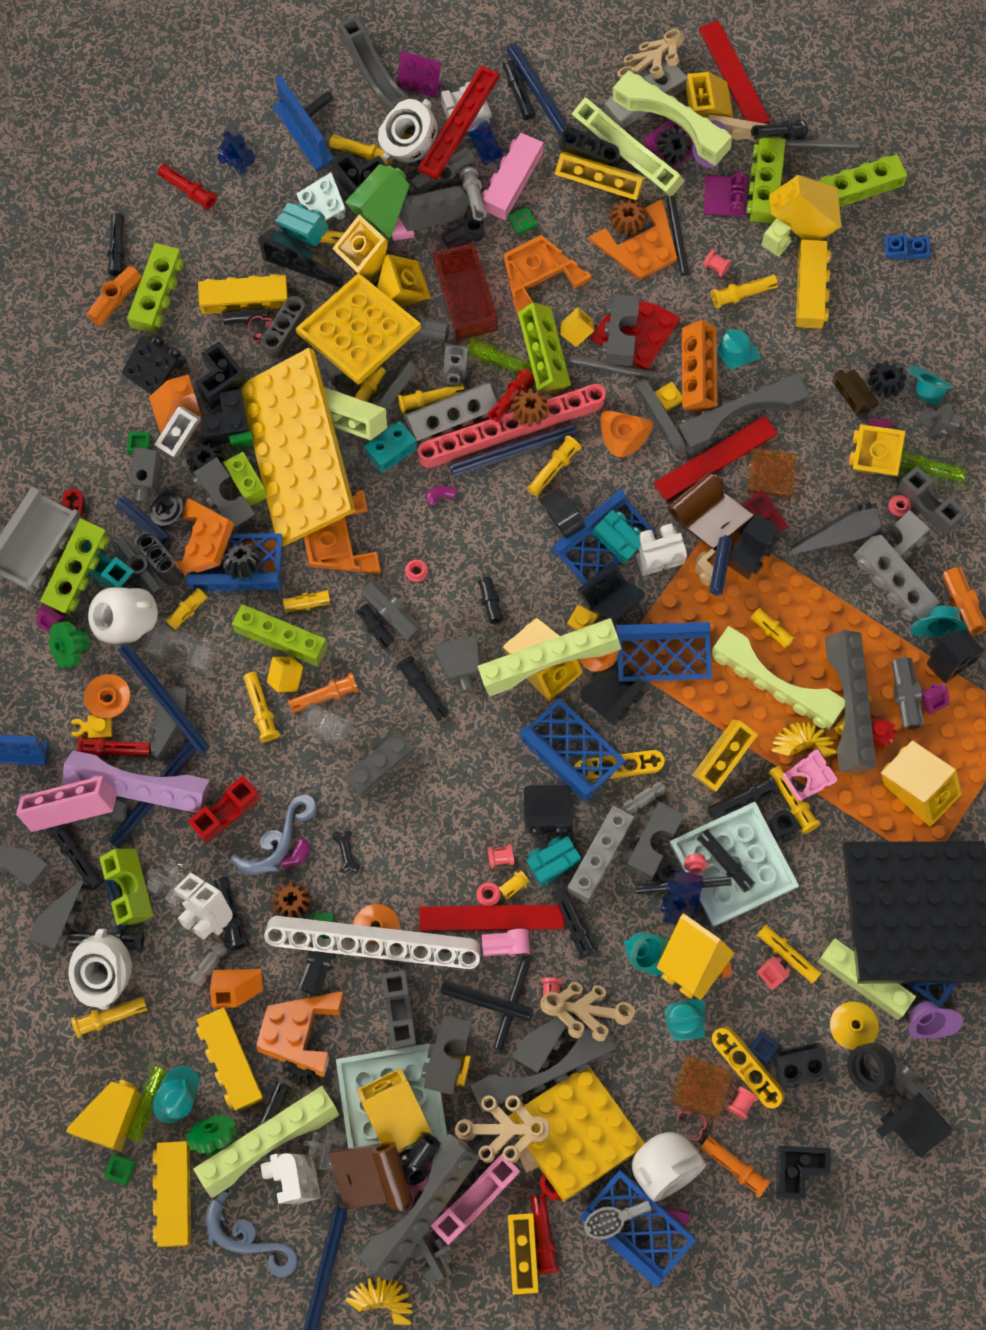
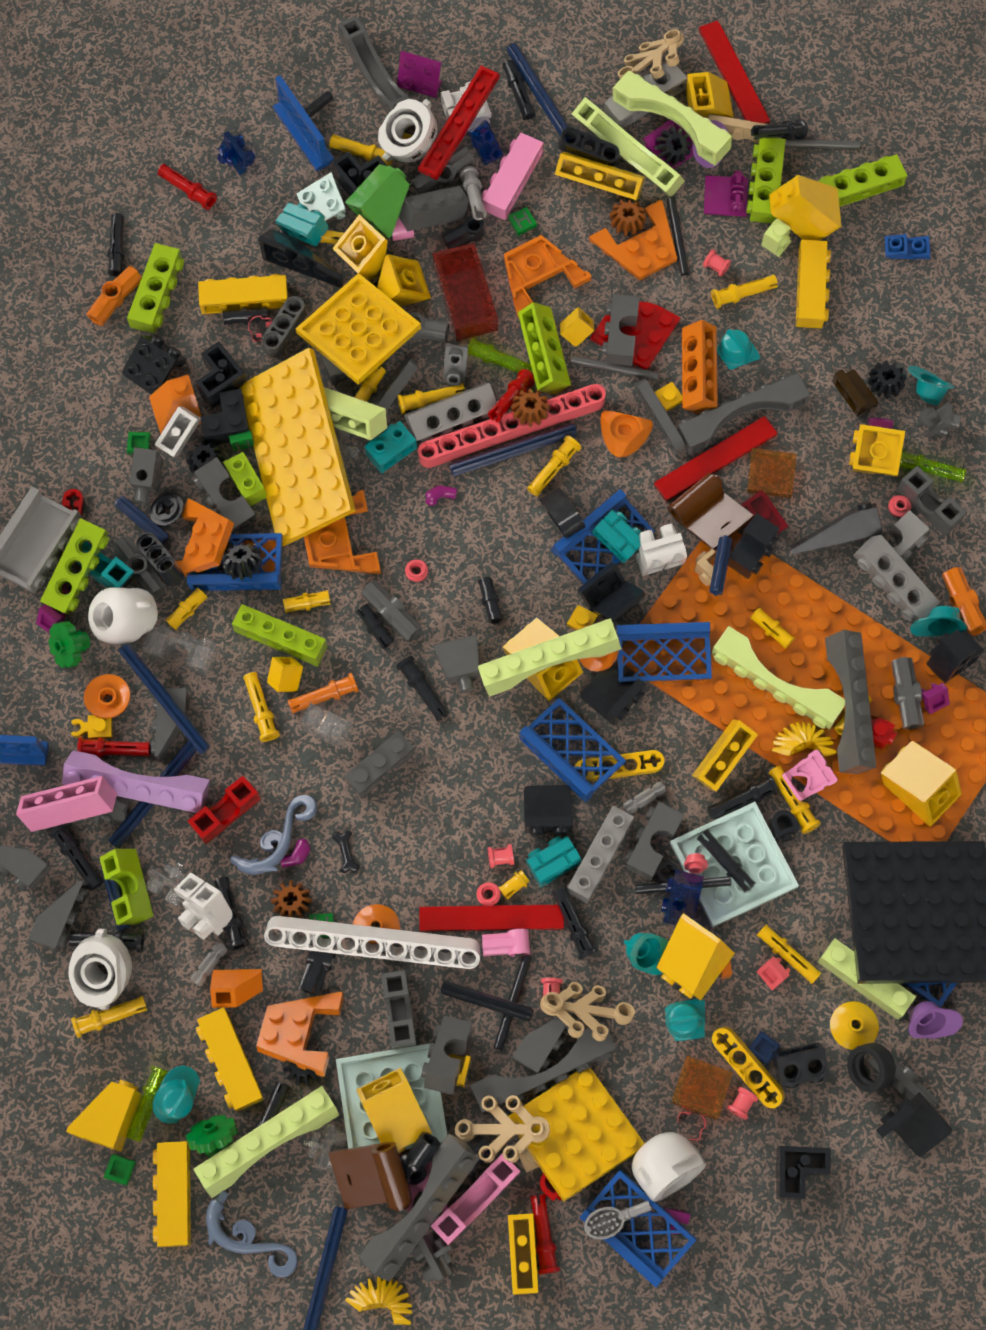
white hips [261,1153,321,1204] -> none
orange pin [700,1136,772,1199] -> none

